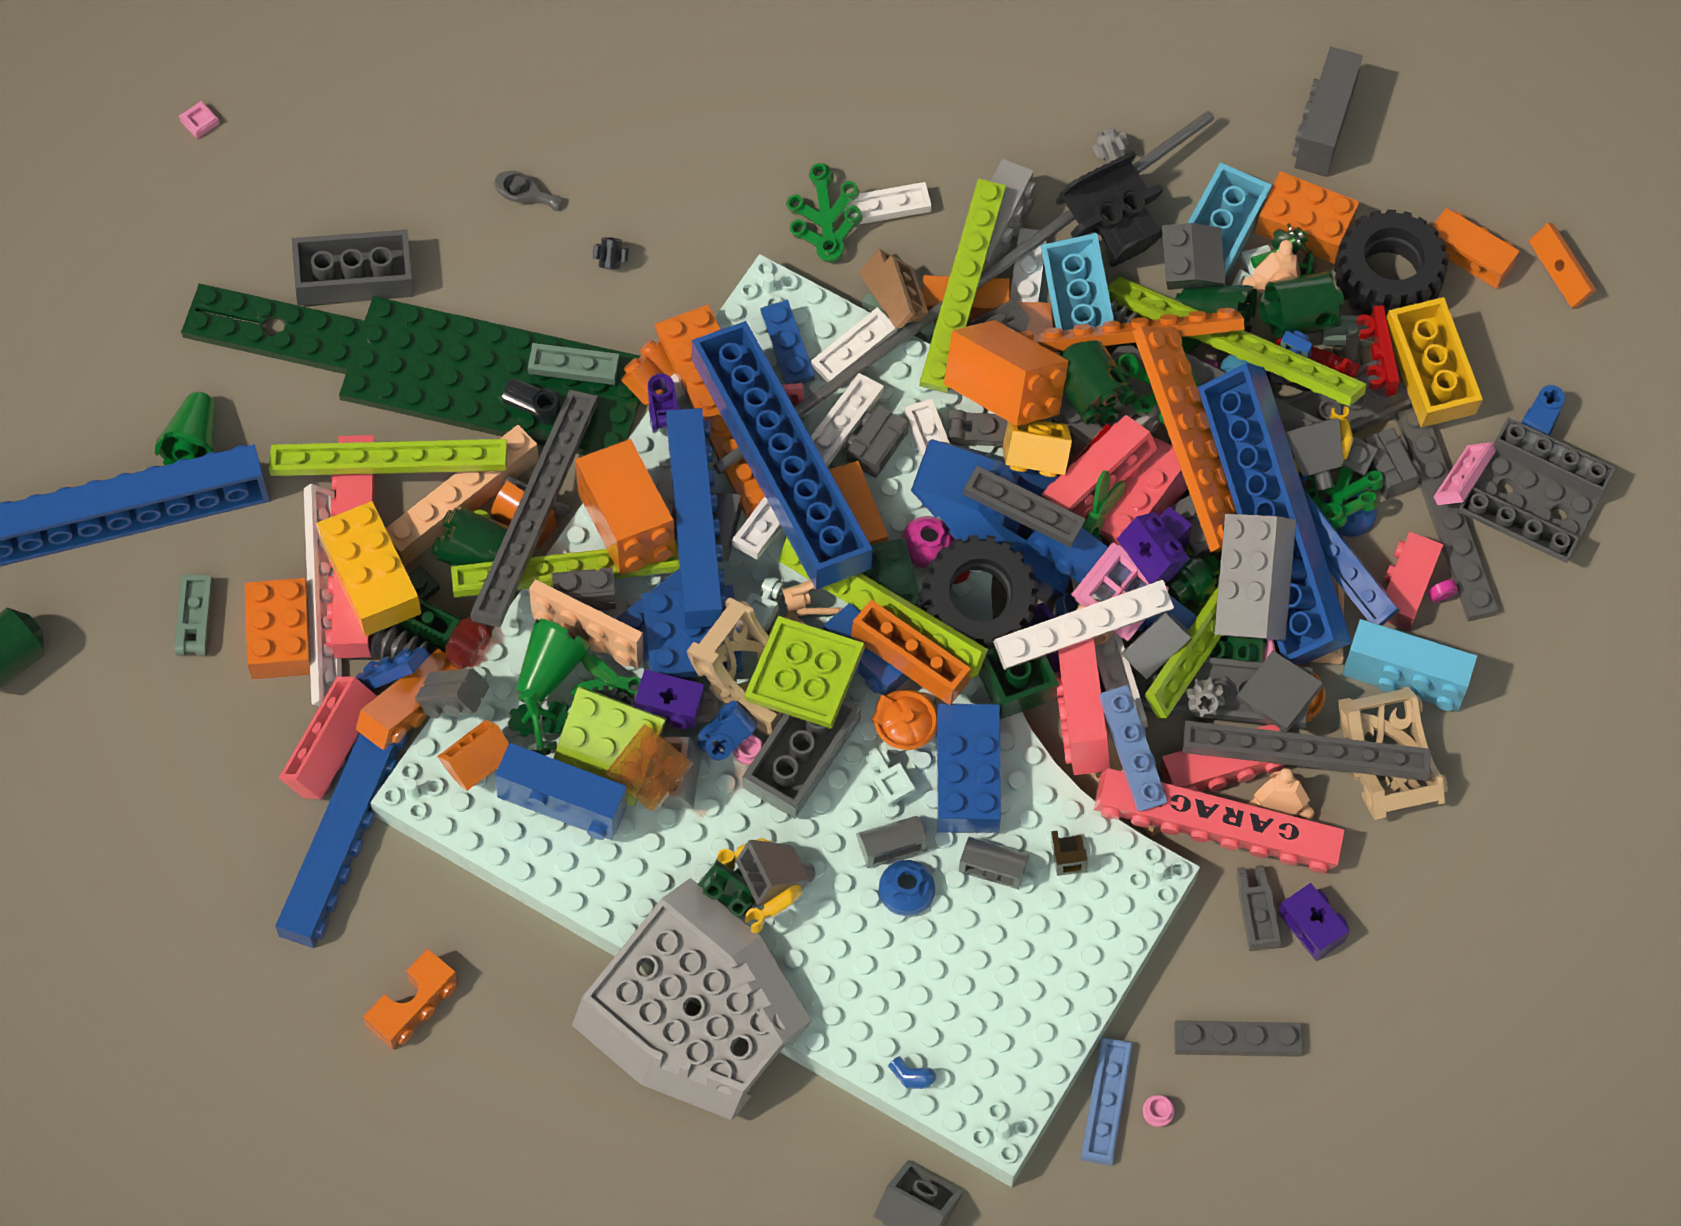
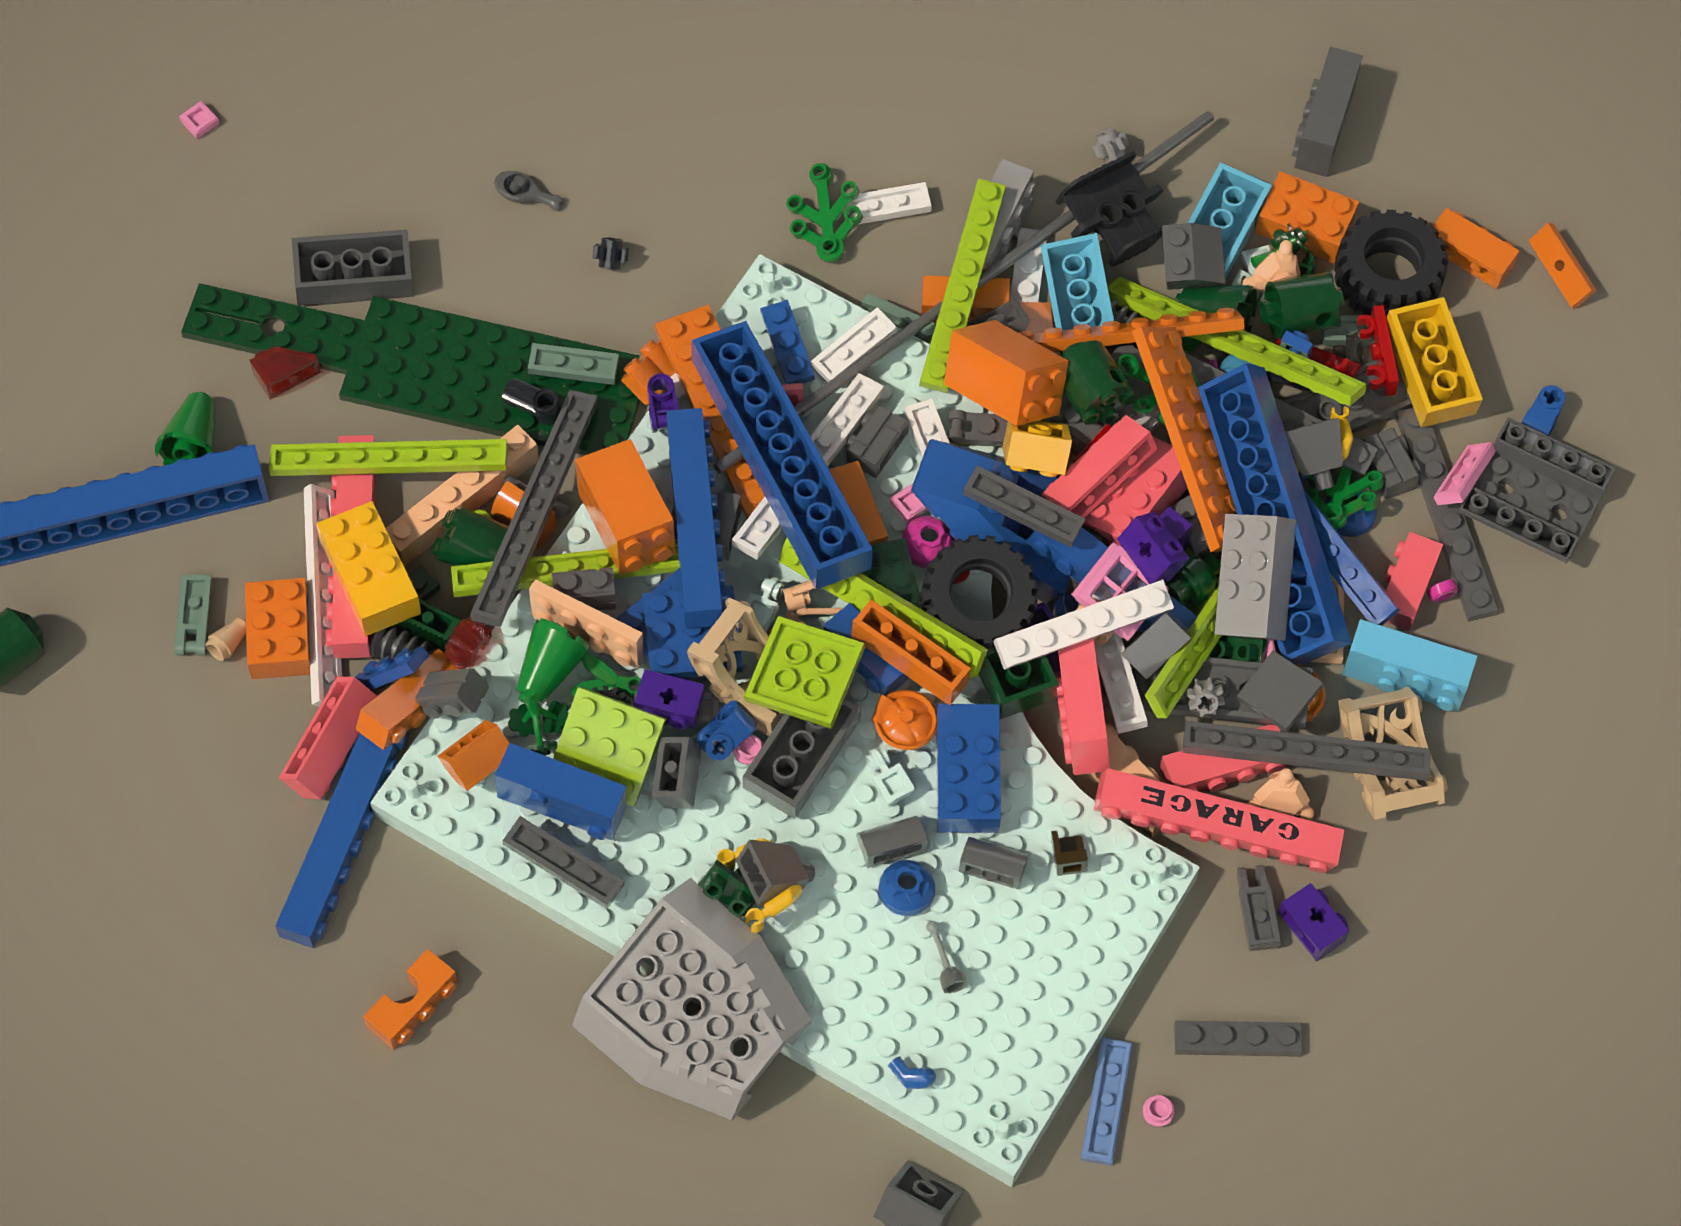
clear orange plate [606,724,694,813] -> none
medium nougat wedge [859,248,928,328] -> none
green piece [1082,470,1126,538] -> none
medium blue bracket [1099,685,1167,812] -> none
none -> tan cone [205,618,246,661]
none -> clear red slope [249,346,321,400]
none -> dark grey plate [502,816,625,910]
none -> bright pink tile [889,483,928,524]
none -> hinge [926,921,967,993]

